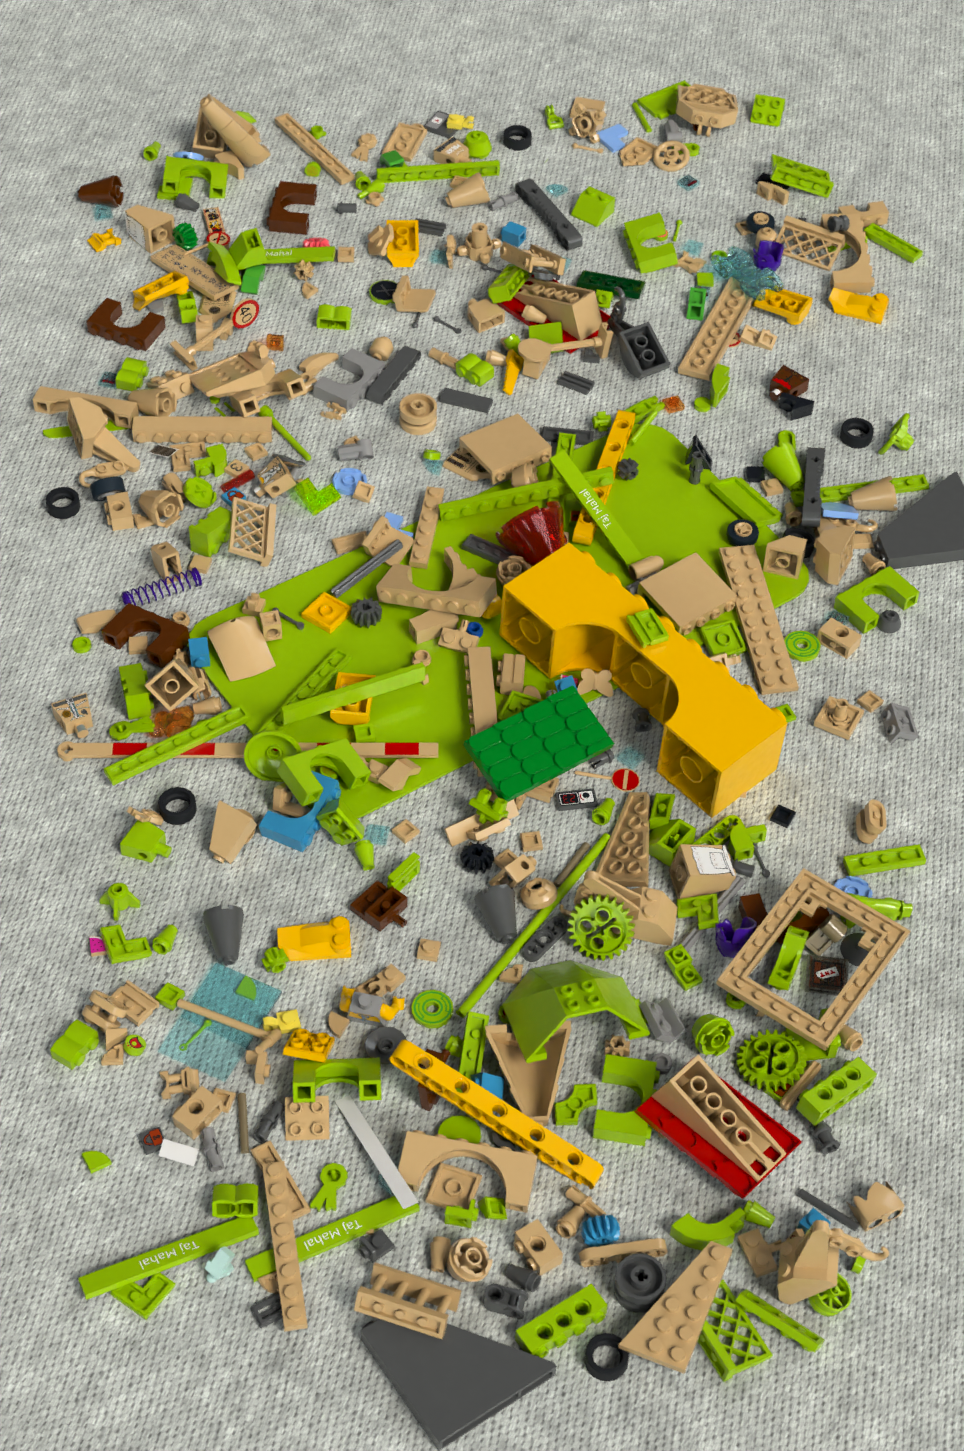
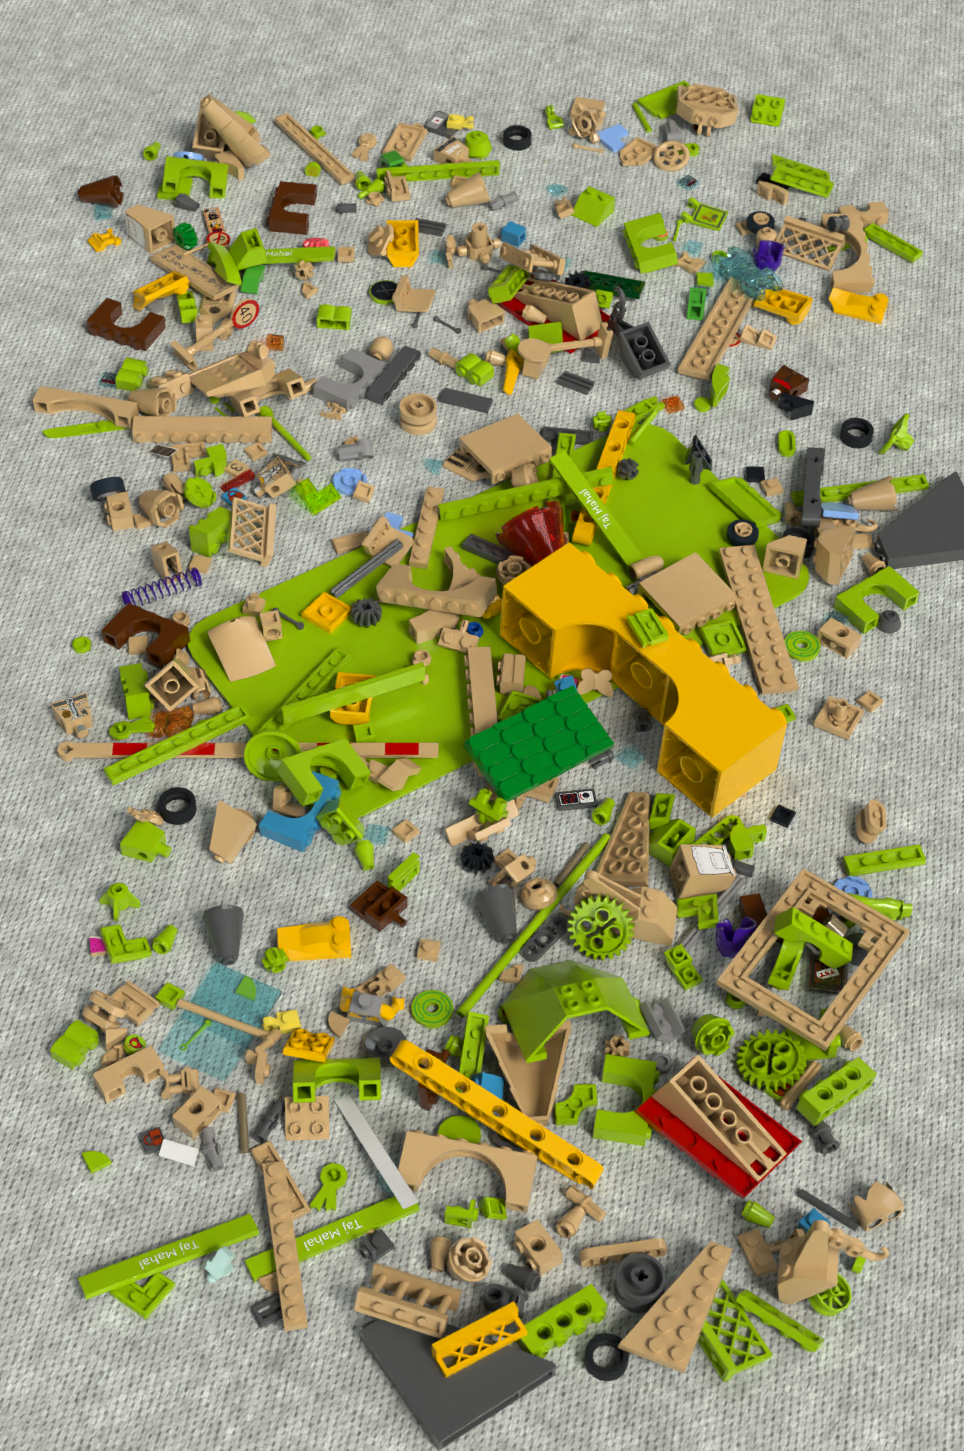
black tyre [45,487,80,519] -> none
tan slope [67,397,140,488] -> none
tan slope [76,609,117,634] -> none
dark azure brick [188,637,210,668] -> none
lime brick [212,1183,258,1218] -> none
tan piece [299,353,339,381] -> none
lime tile [423,449,441,460] -> none
tan tile [426,1162,482,1210] -> none
dark grey gear [515,179,583,251] -> none
tan tile [520,831,543,852] -> none
piece [575,768,640,792] -> none
dark azure gear [581,1214,620,1247] -> none
lime arch [670,1208,746,1250] -> none
dark grey hinge [753,843,770,877] -> none
lime cone [761,442,805,491] -> none
light grey bracket [881,703,918,743] -> none
none -> tan arch [93,1045,164,1103]
none -> tan bracket [384,170,410,202]
none -> yellow fence [432,1301,528,1378]
none -> tan plate [555,196,575,219]
none -> black gear [564,270,592,290]
none -> lime flag [680,197,729,231]
none -> lime arch [774,907,853,969]

